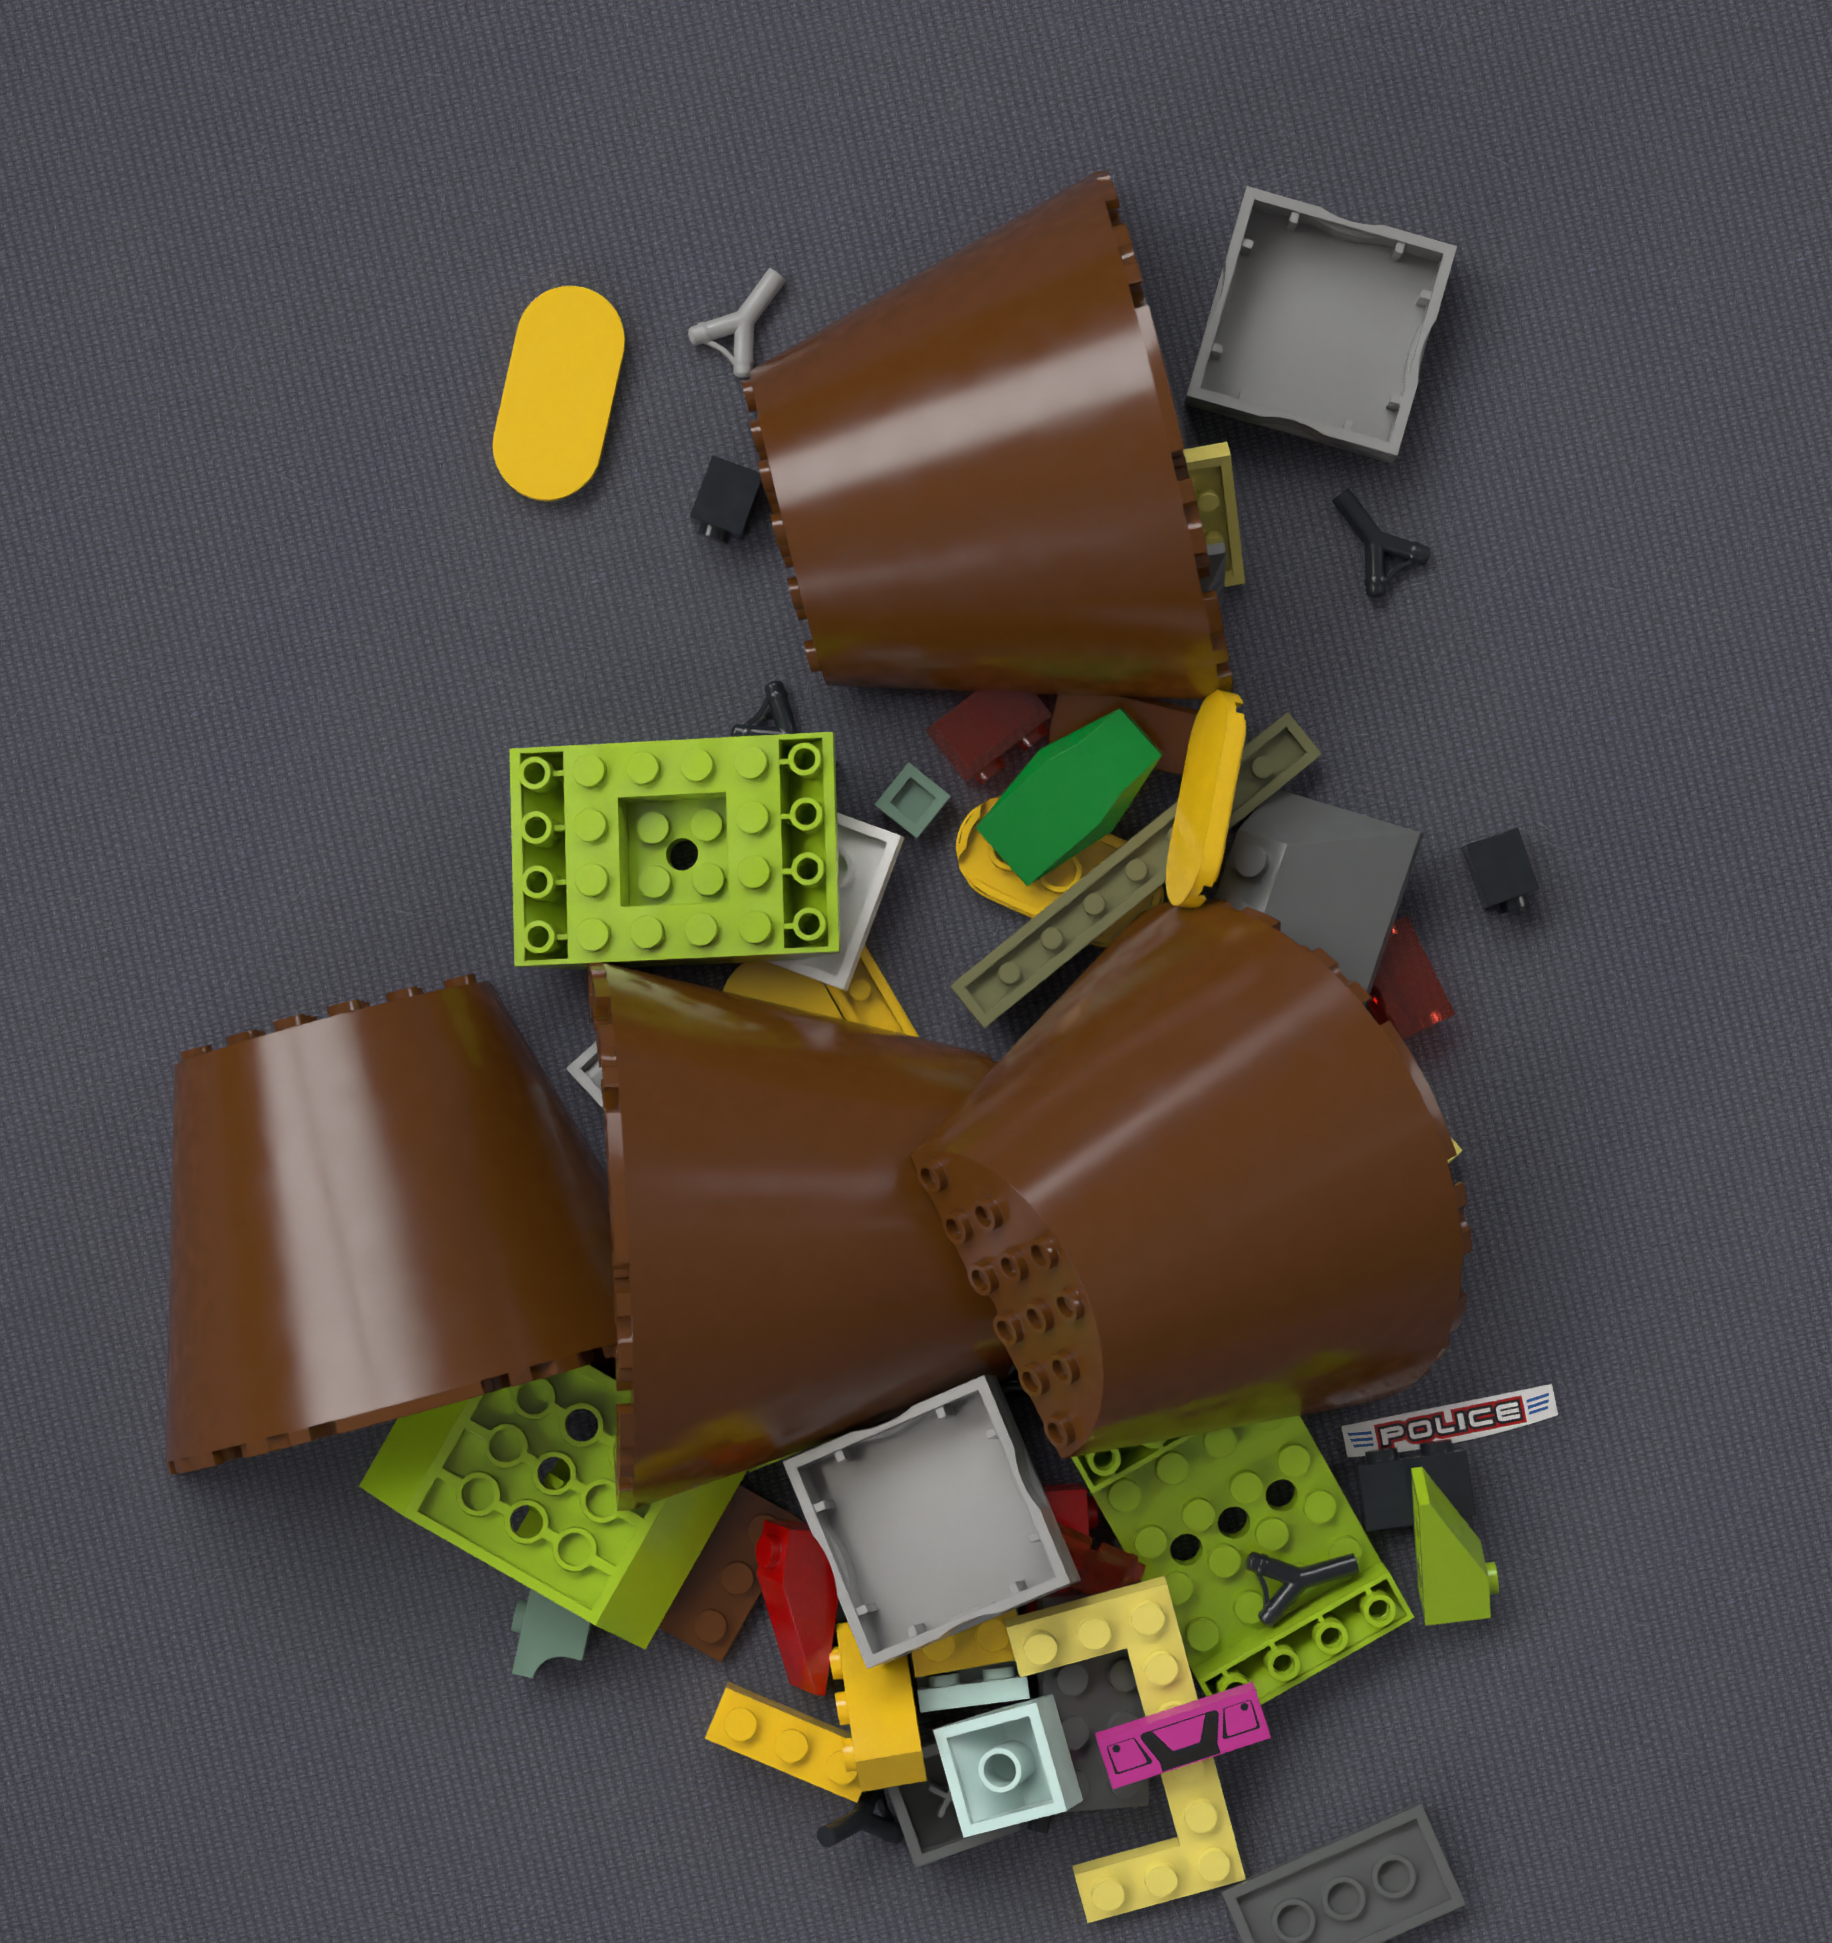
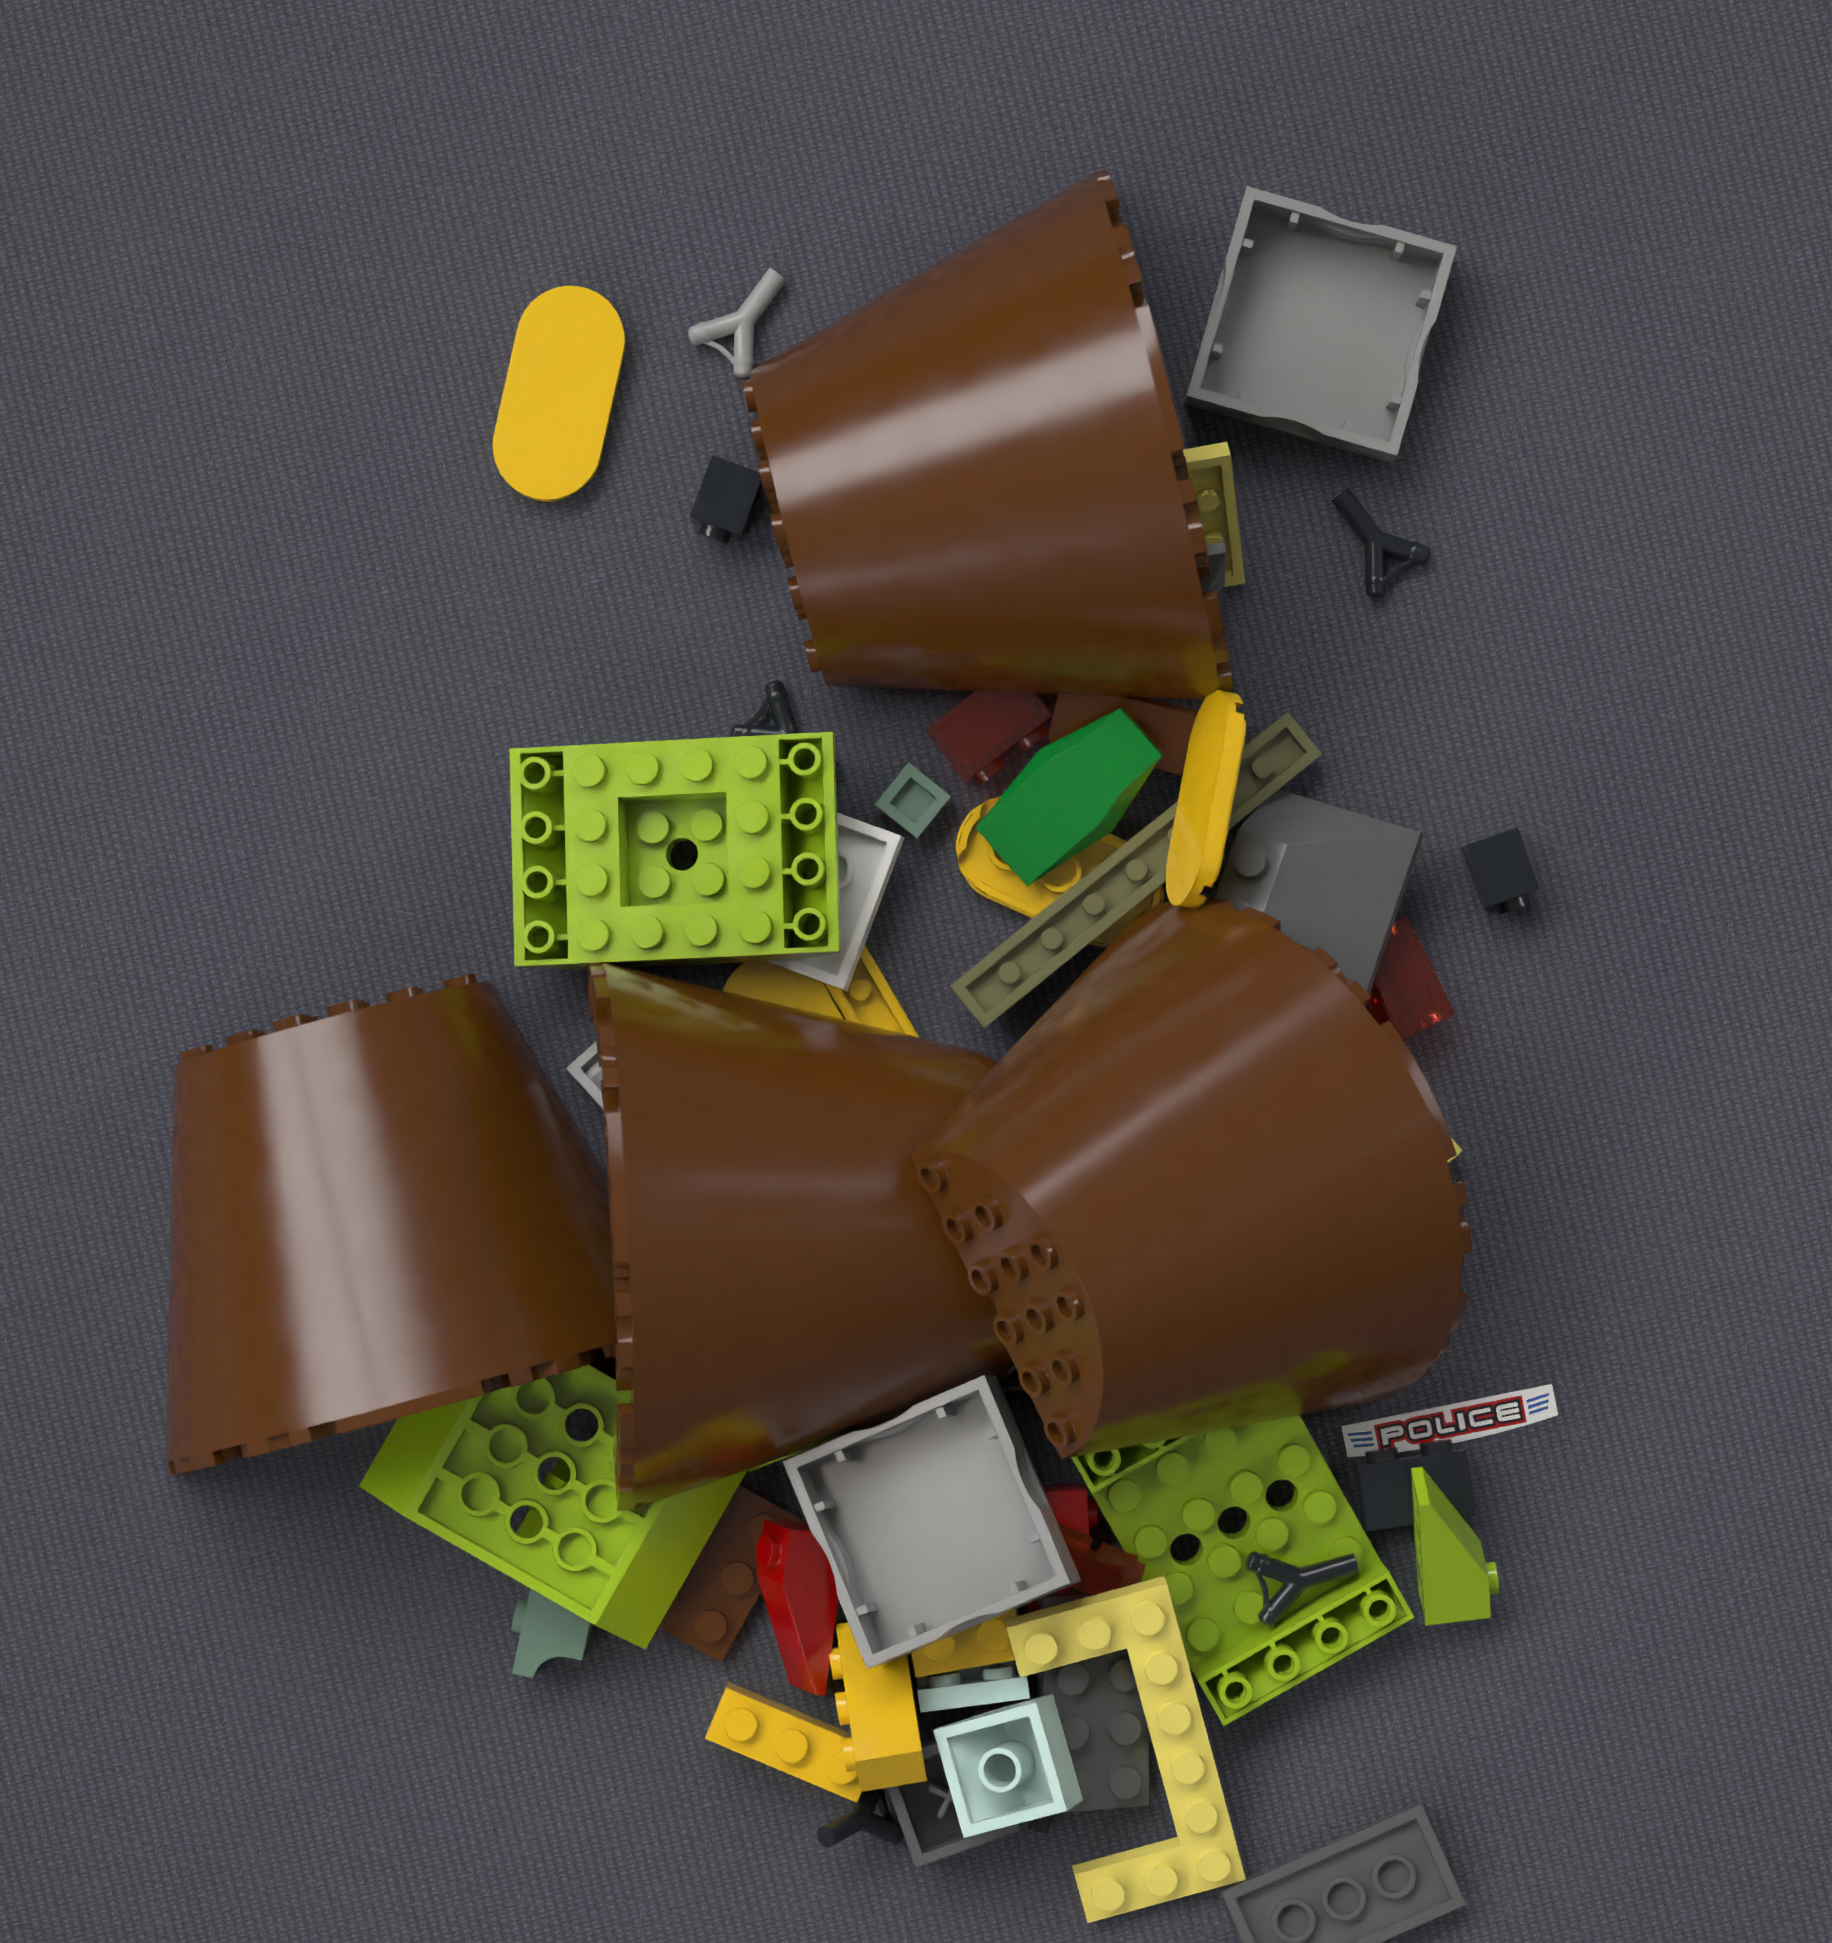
dark pink tile [1095,1682,1271,1789] -> none

